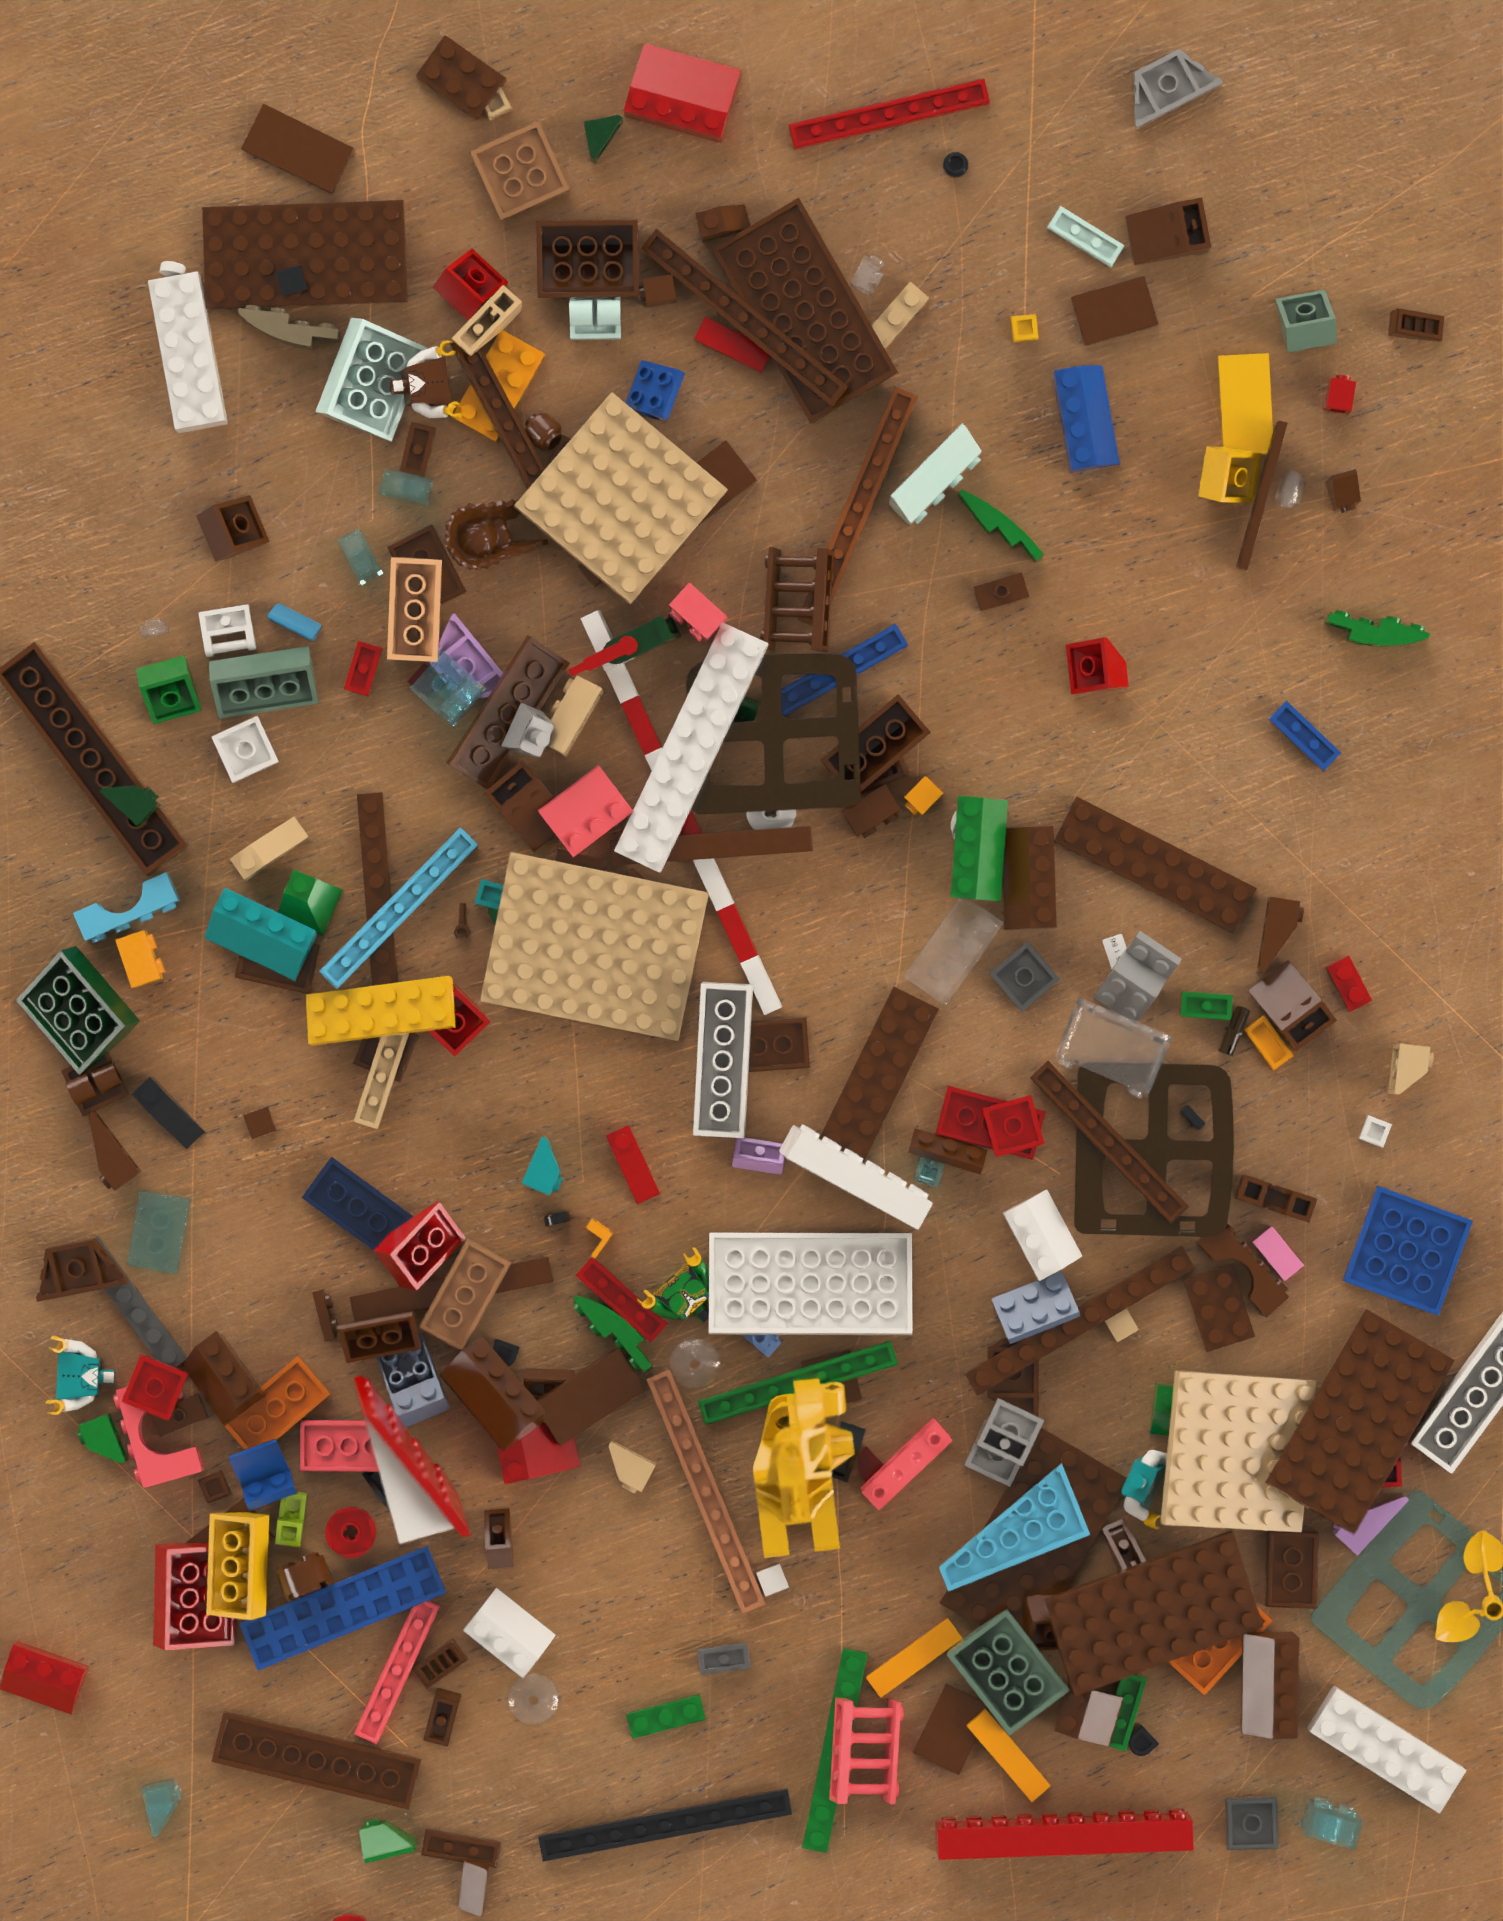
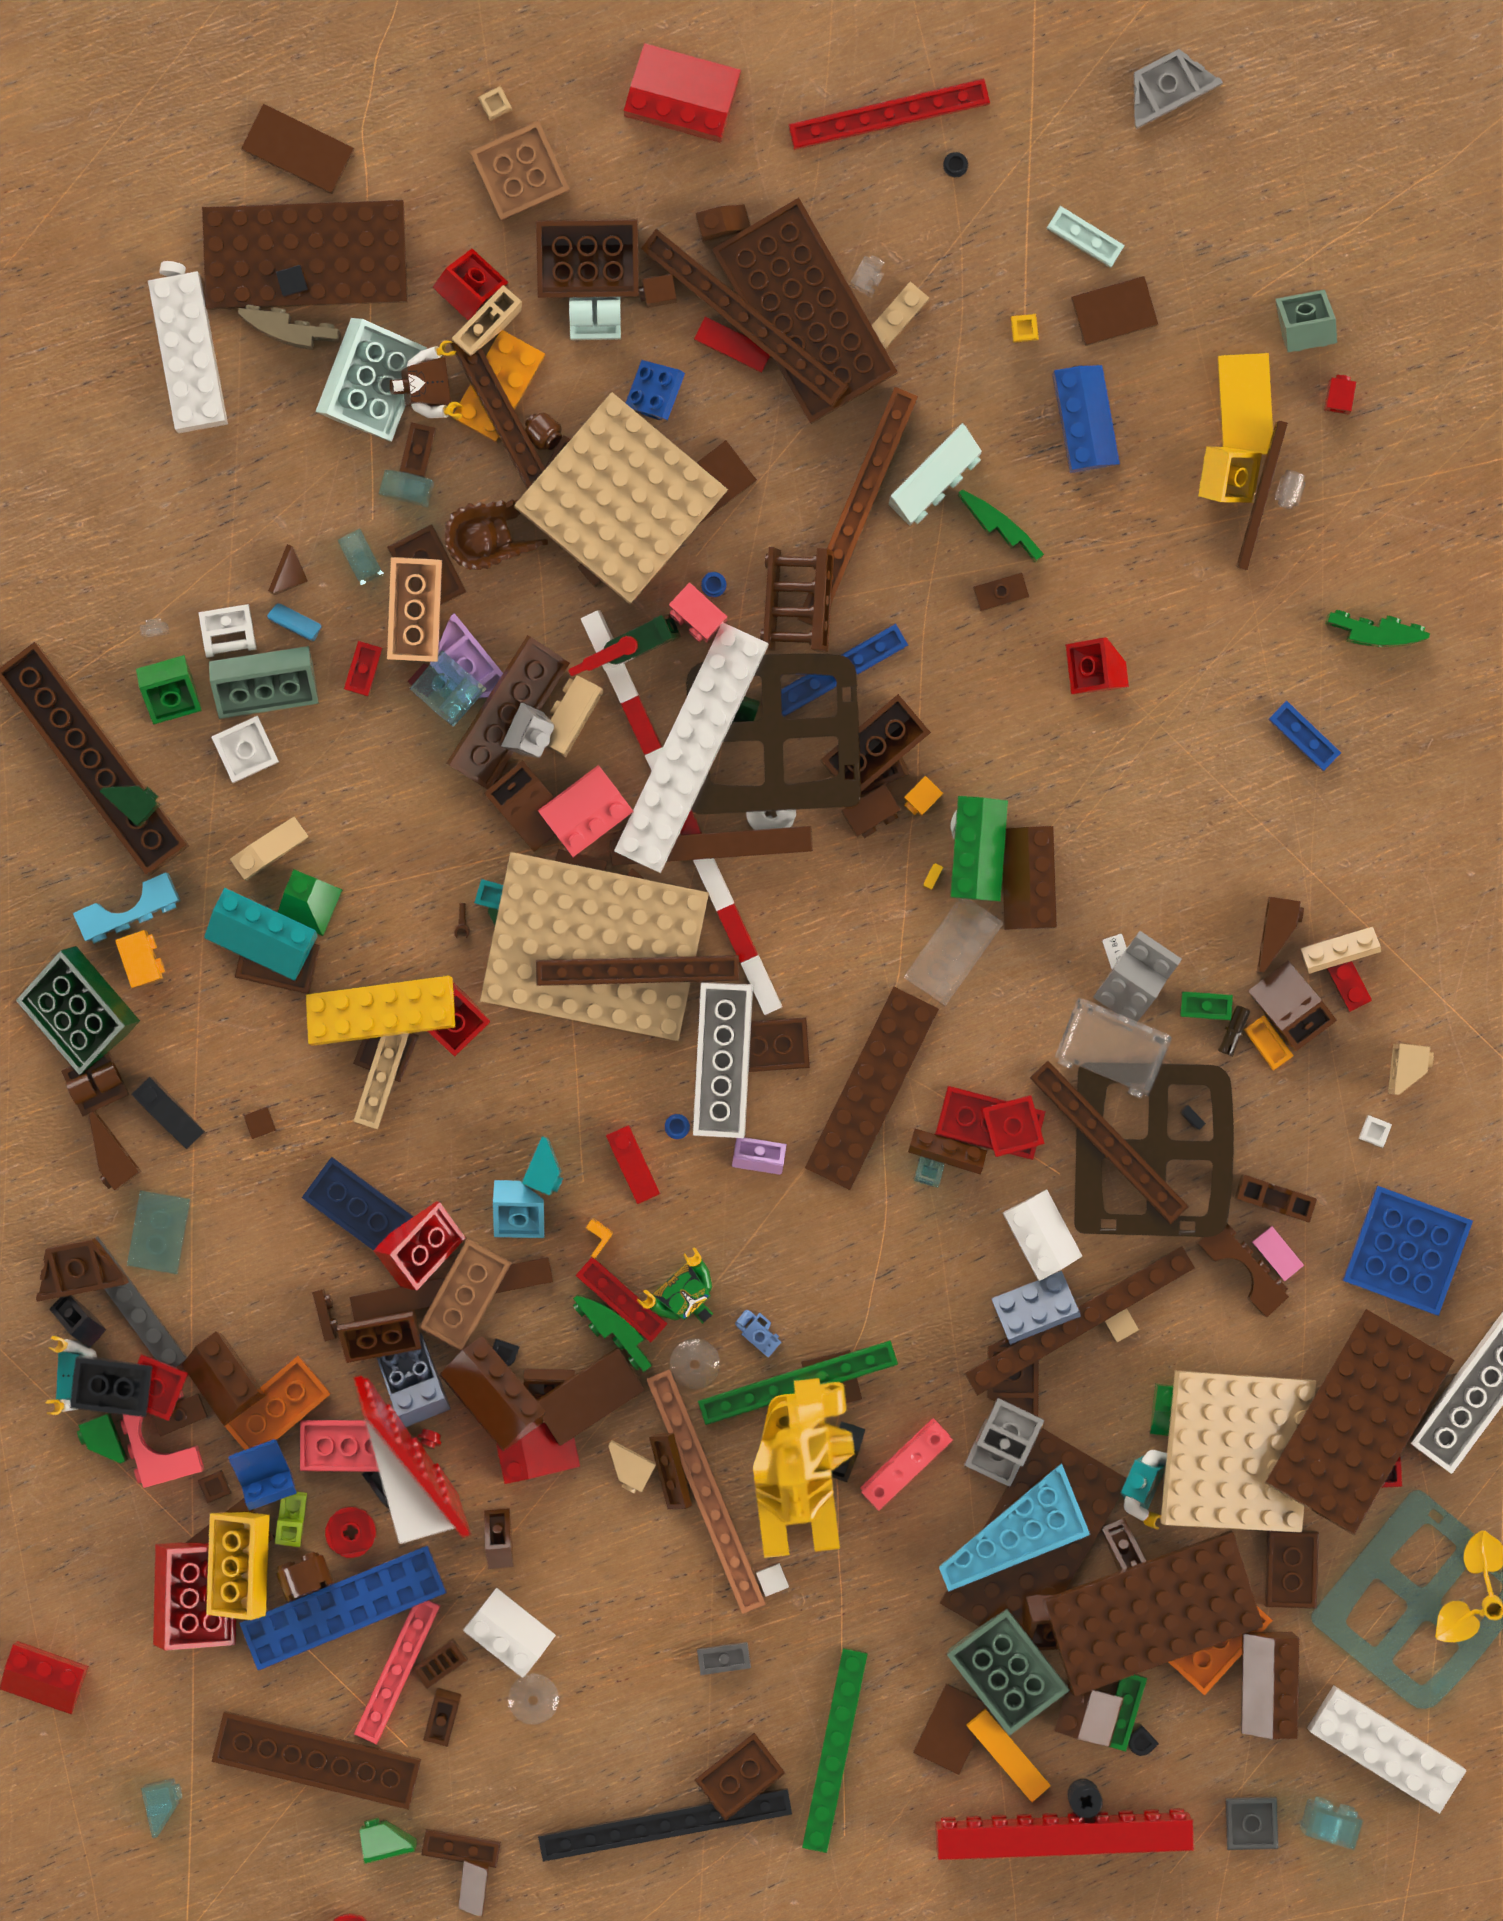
reddish brown slope [196,495,270,562] -> none
medium azure tile [319,827,478,989] -> none
reddish brown plate [357,792,398,986] -> none
reddish brown plate [416,35,507,121] -> none
black tile [544,1211,570,1226] -> none
dark green slope [583,115,623,164] -> none
green plate [626,1694,706,1739] -> none
white plate [709,1233,912,1335] -> none
white brick [779,1124,933,1230] -> none
coral fence [829,1698,904,1804] -> none
clear red tile [858,1446,884,1482] -> none
light orange tile [866,1617,963,1698] -> none
dark grey plate [989,941,1060,1012] -> none
reddish brown plate [1054,797,1257,933] -> none
reddish brown slope [1125,197,1211,266] -> none
reddish brown plate [1183,1264,1255,1352] -> none
reddish brown slope [1326,469,1361,513] -> none
lavender slope [1332,1494,1409,1556] -> none
reddish brown slope [1388,308,1444,342] -> none
none -> black slope [50,1295,106,1348]
none -> black slope [70,1355,153,1417]
none -> reddish brown slope [268,544,308,595]
none -> red plate [417,1429,442,1449]
none -> medium azure slope [493,1180,545,1238]
none -> reddish brown tile [536,955,739,986]
none -> reddish brown plate [649,1433,692,1509]
none -> blue plate [665,1114,690,1139]
none -> reddish brown tile [694,1733,786,1821]
none -> blue plate [701,572,726,597]
none -> yellow tile [923,863,943,890]
none -> black piece [1067,1779,1102,1818]
none -> tan plate [1300,927,1381,974]

